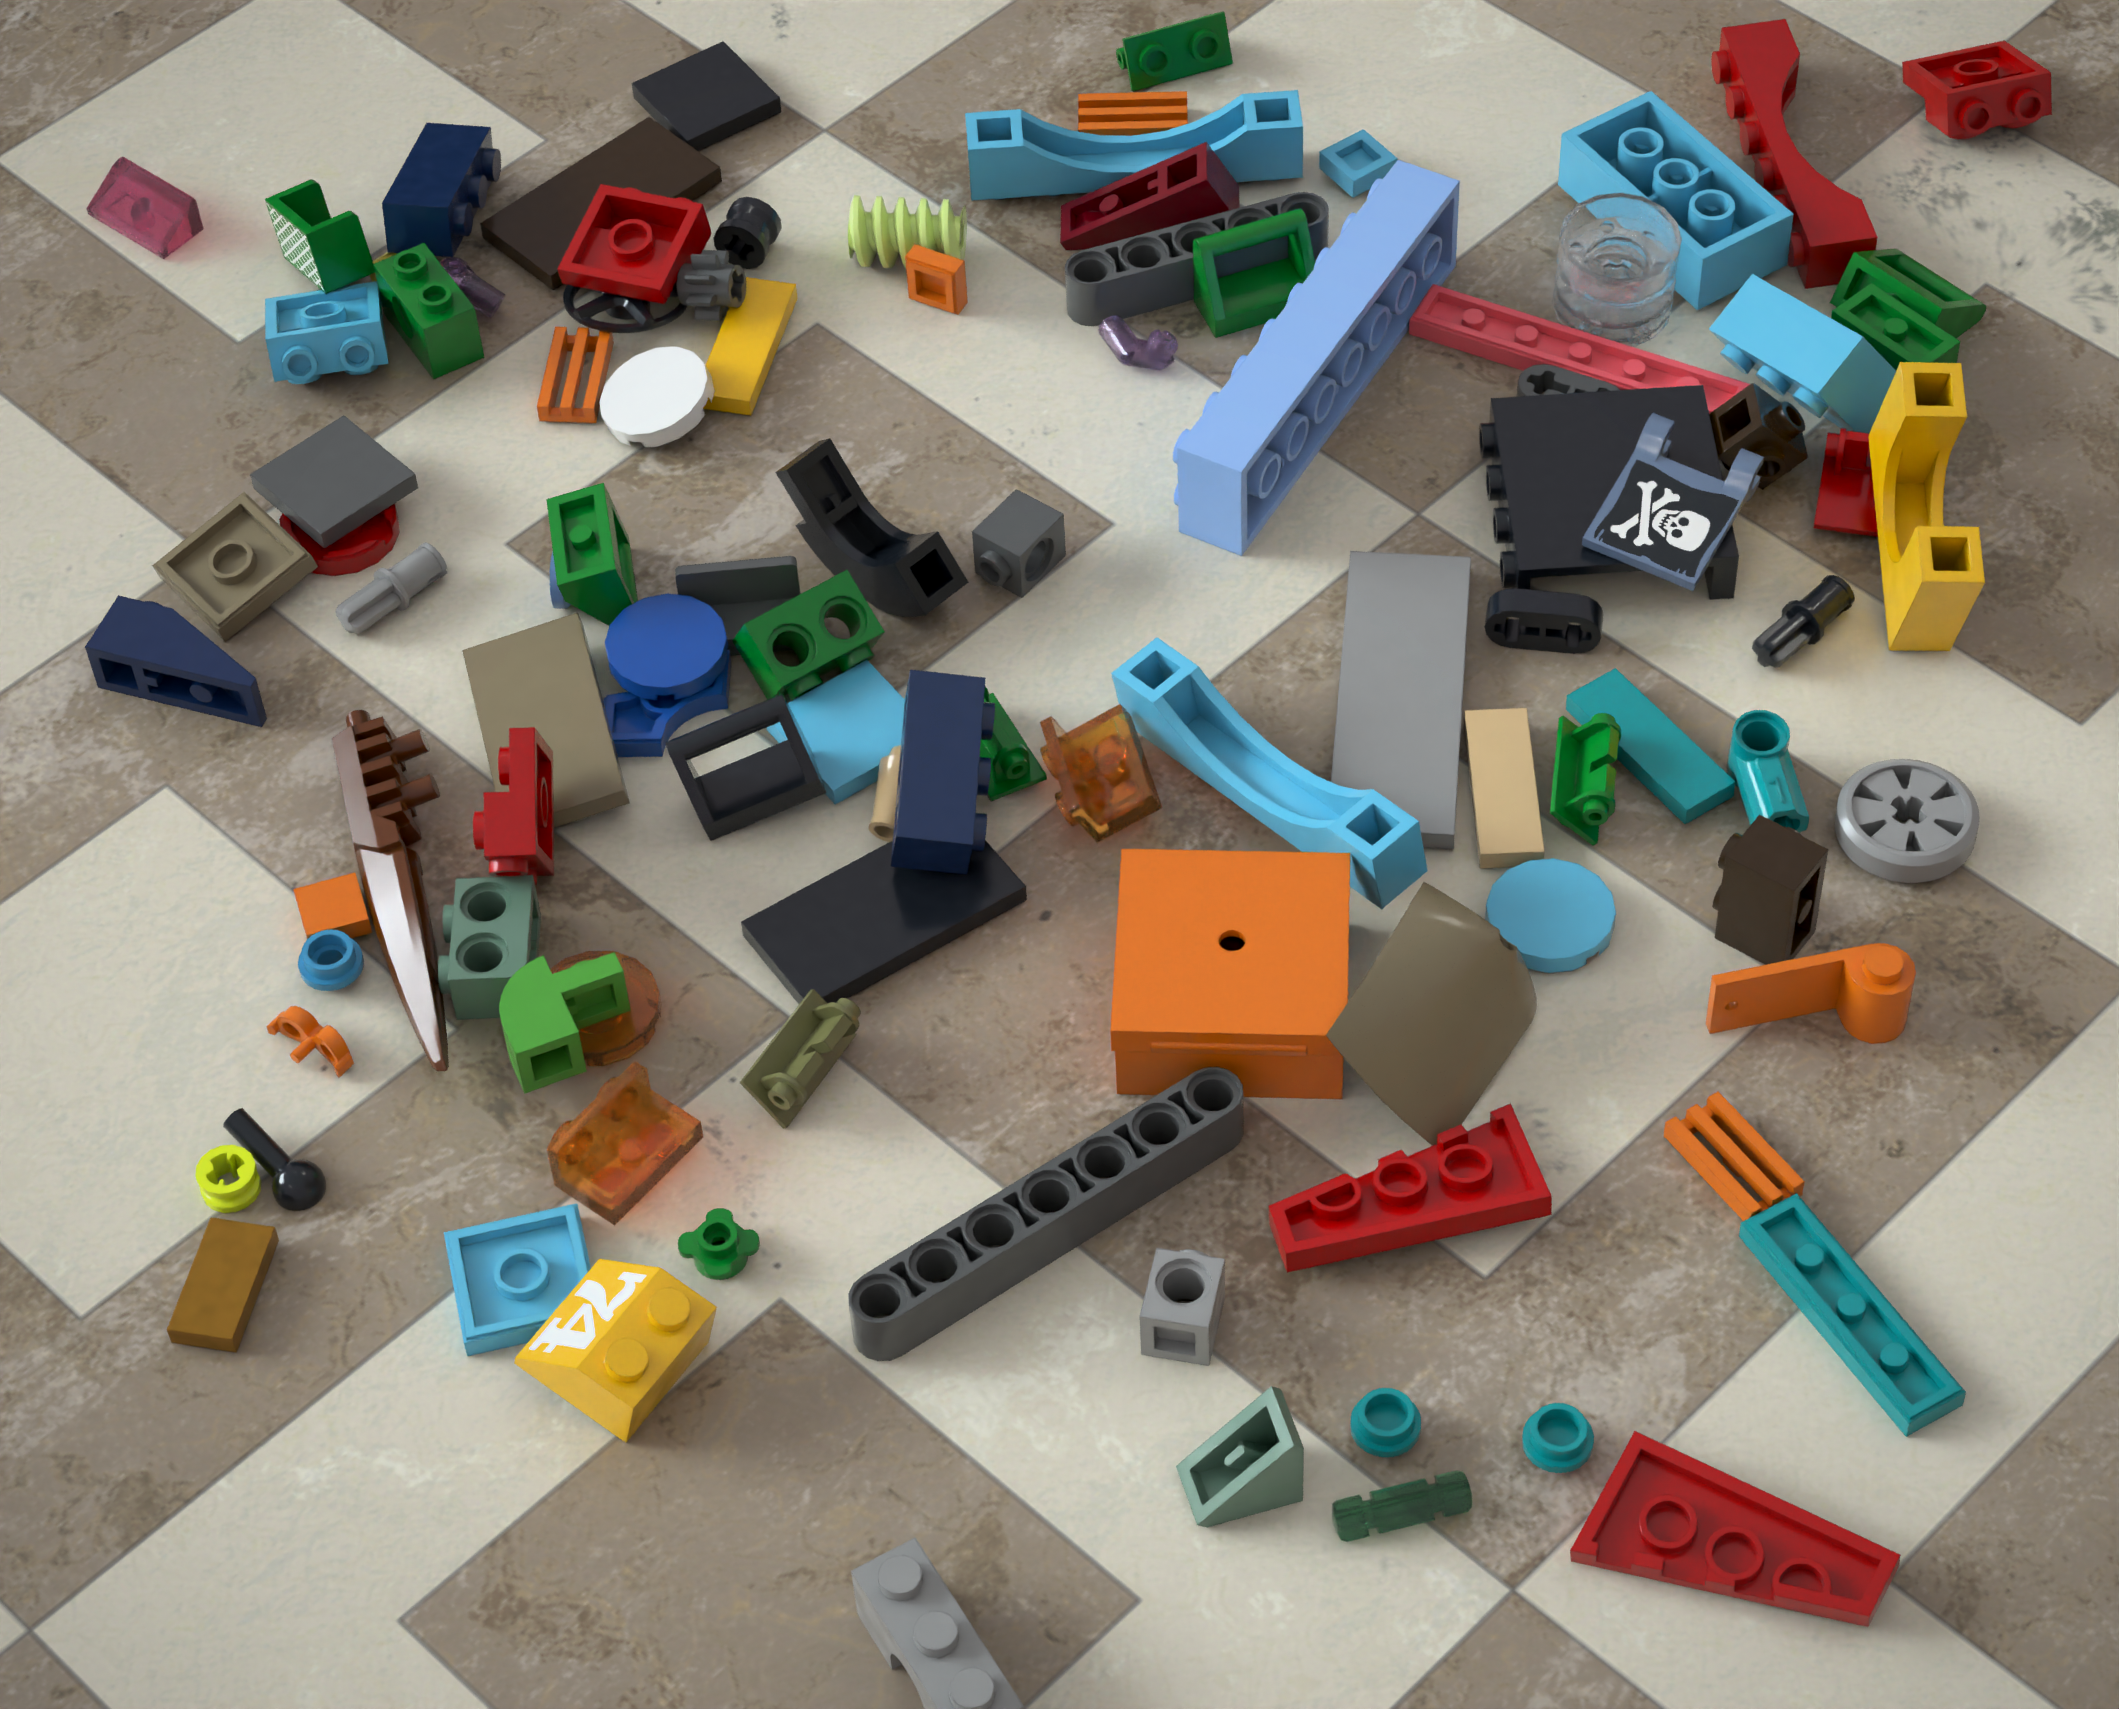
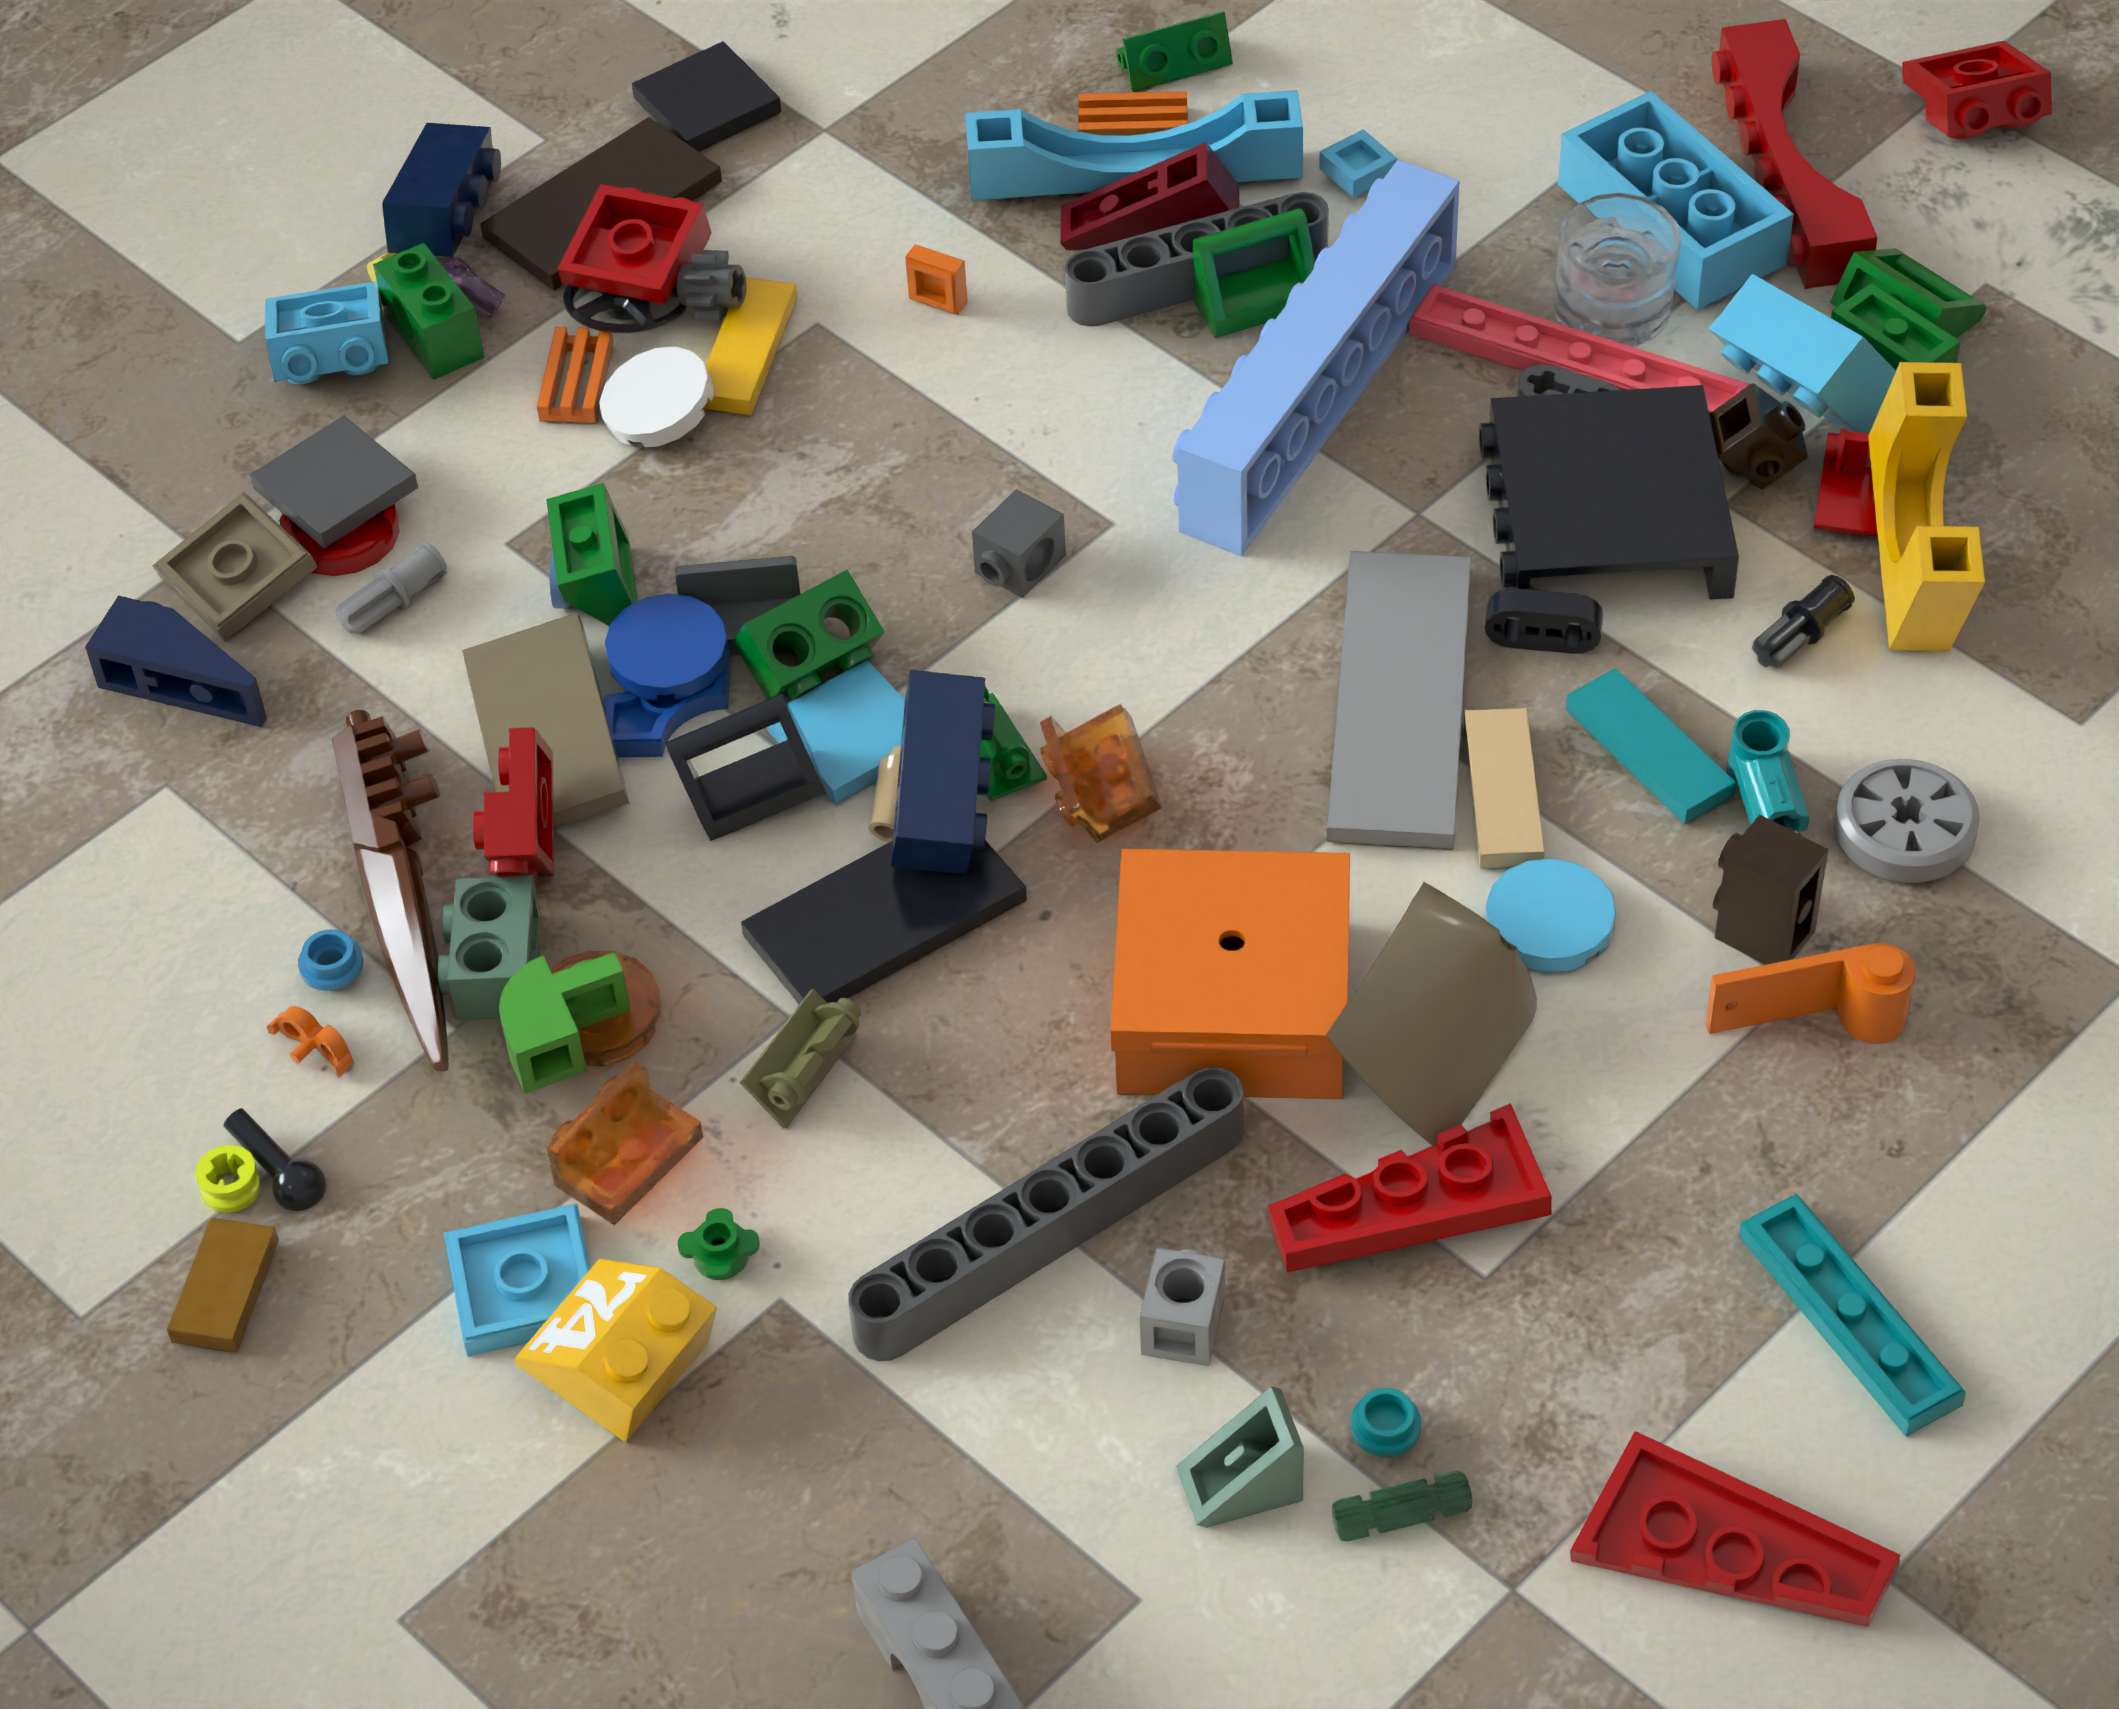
clear pink slope [86,157,204,259] -> none
green panel [265,179,375,294] -> none
orange tile [293,872,372,939] -> none
black wheel [713,197,782,269] -> none
black arch [775,438,969,617] -> none
yellowish green piece [848,195,967,268] -> none
clear purple arm [1098,315,1178,371] -> none
medium azure arch [1111,637,1428,909] -> none
teal plate [1522,1403,1594,1473] -> none
green hinge [1550,713,1622,846] -> none
flag [1582,413,1764,591] -> none
orange tile [1664,1091,1805,1221] -> none

